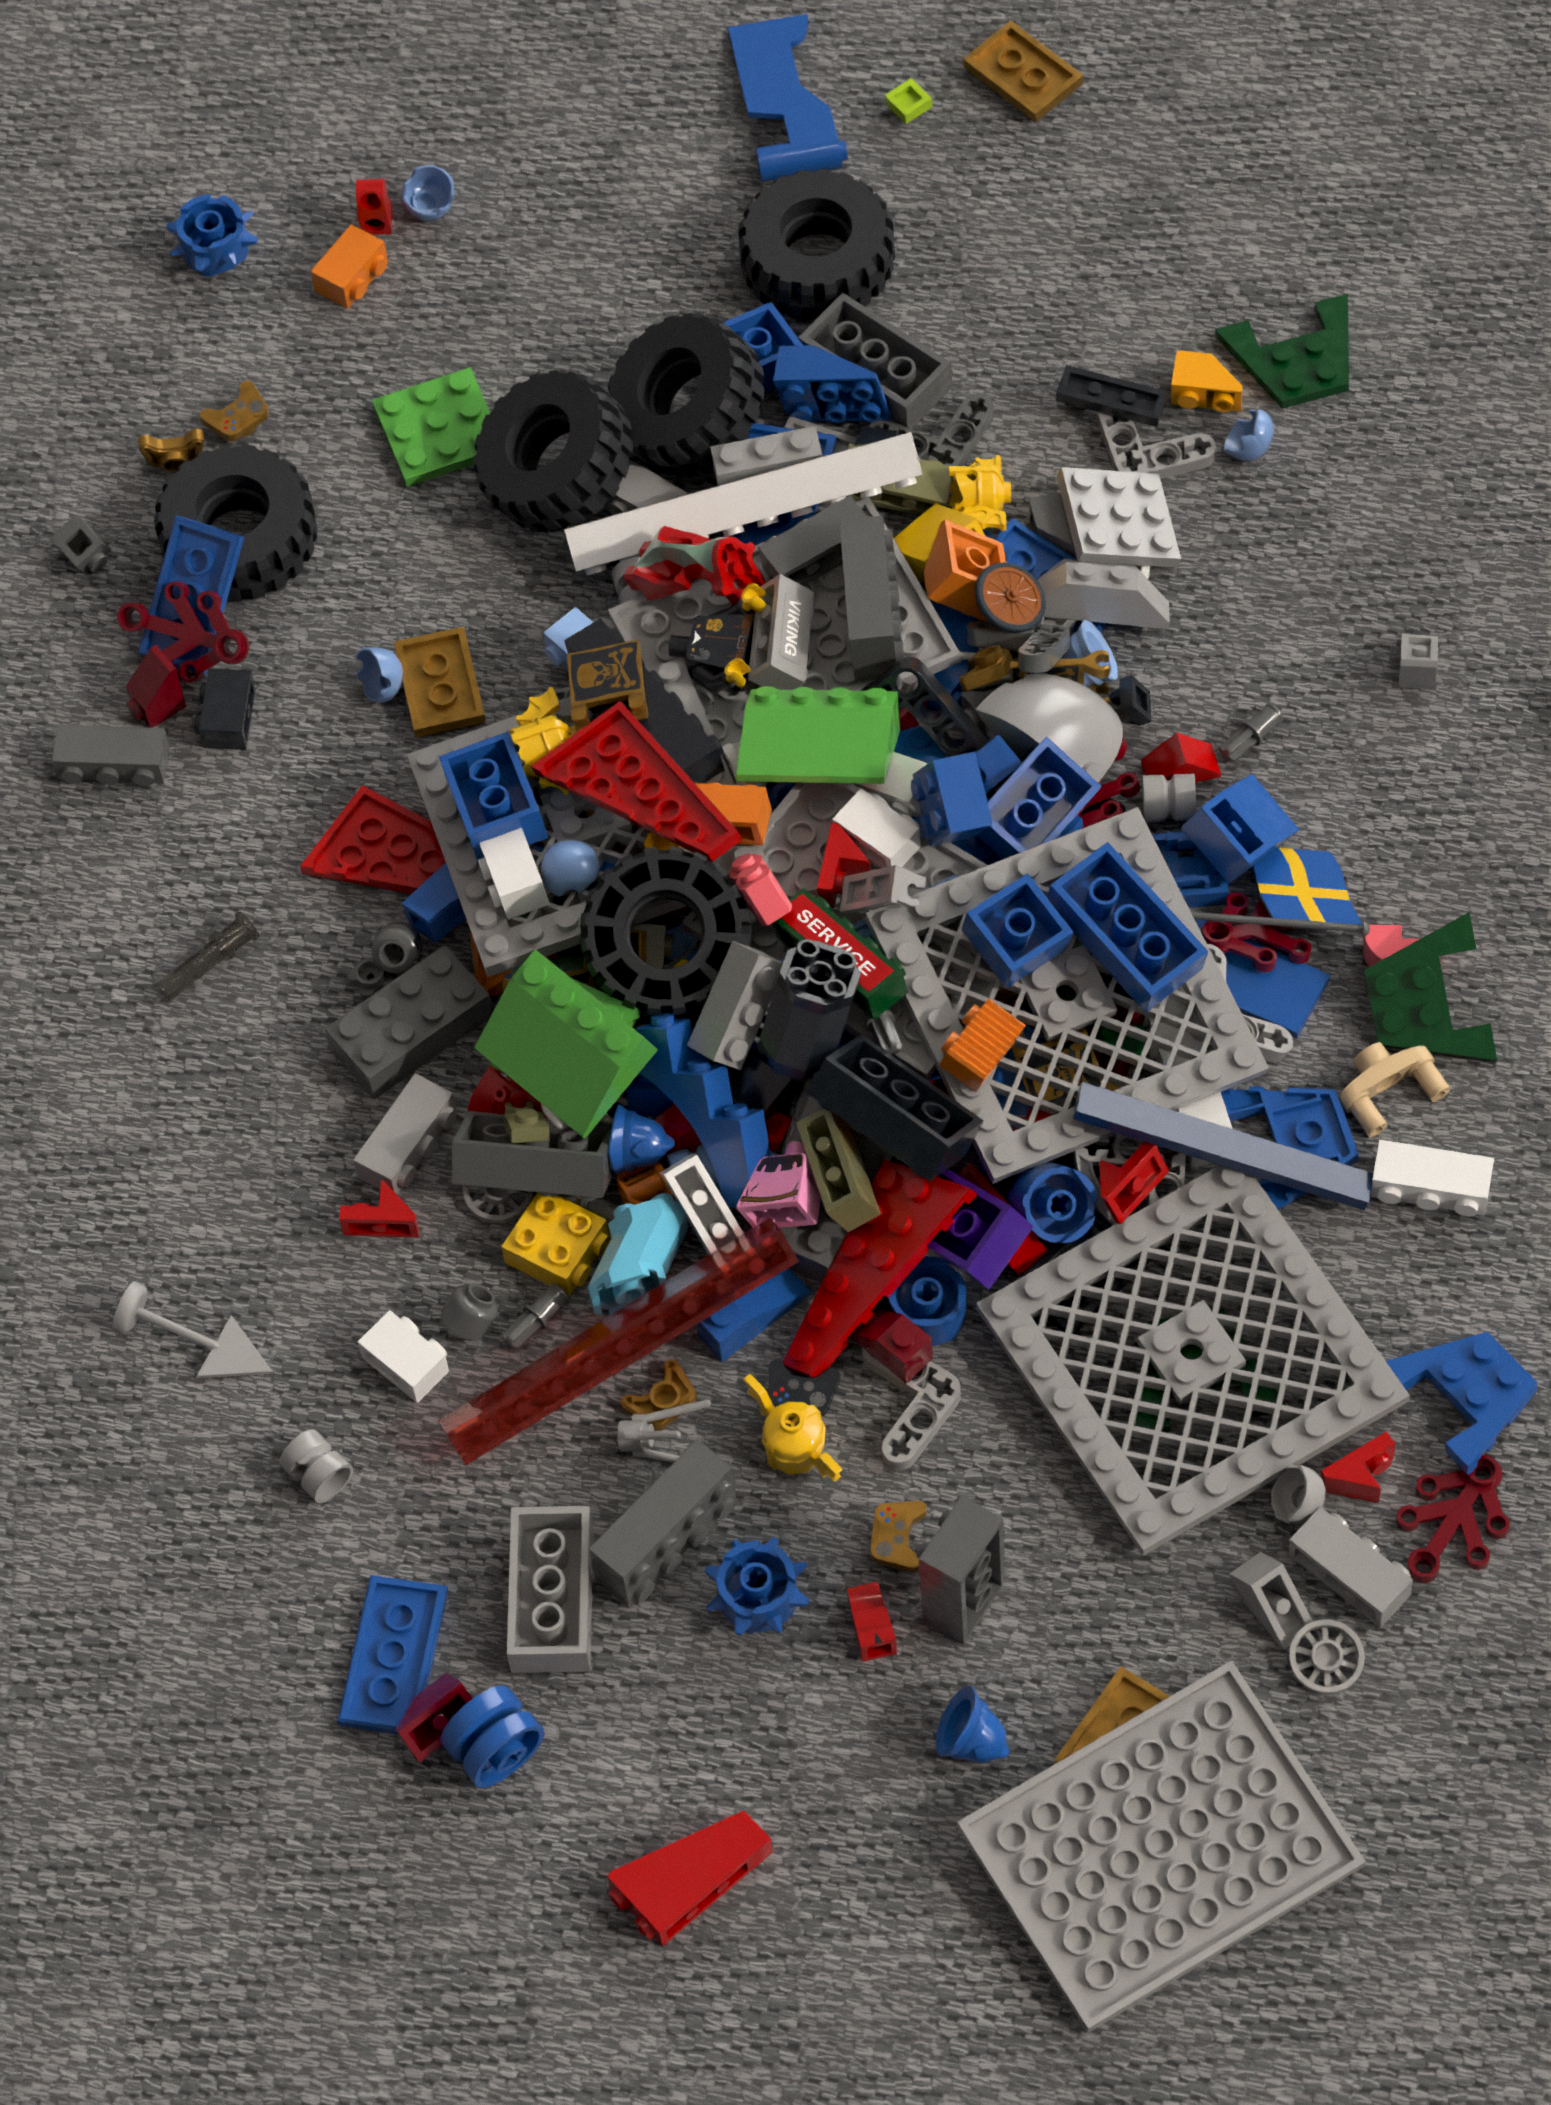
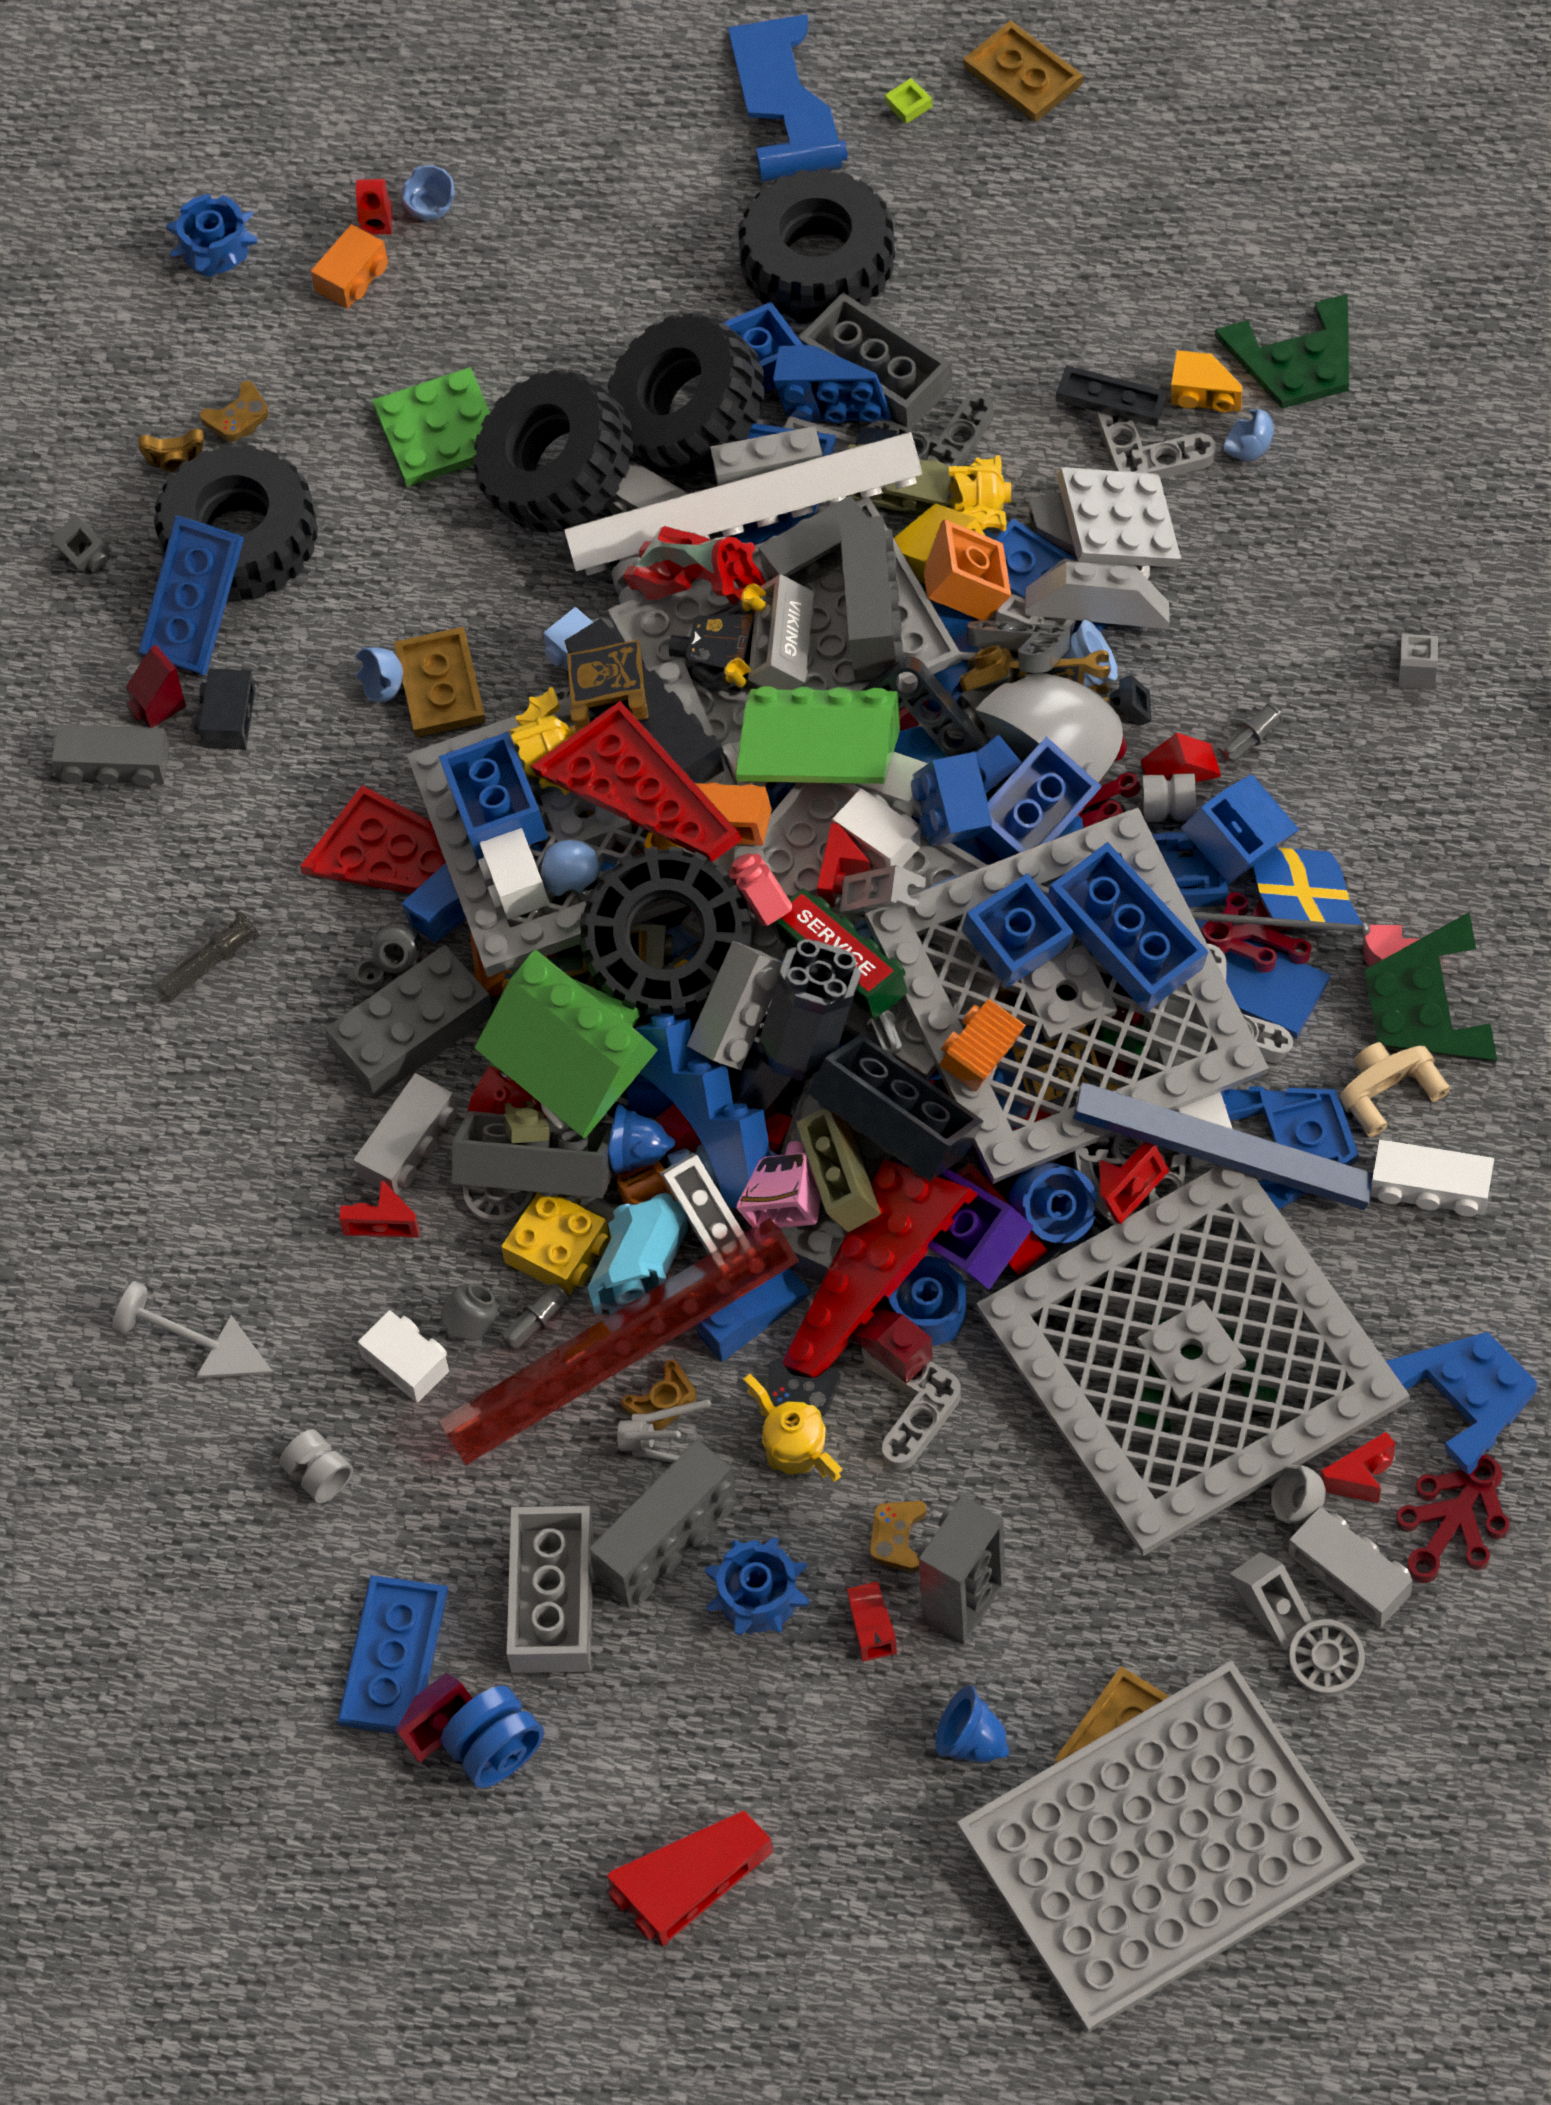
dark red plant [117,581,249,682] -> none
dark orange wheel [975,562,1046,633] -> none

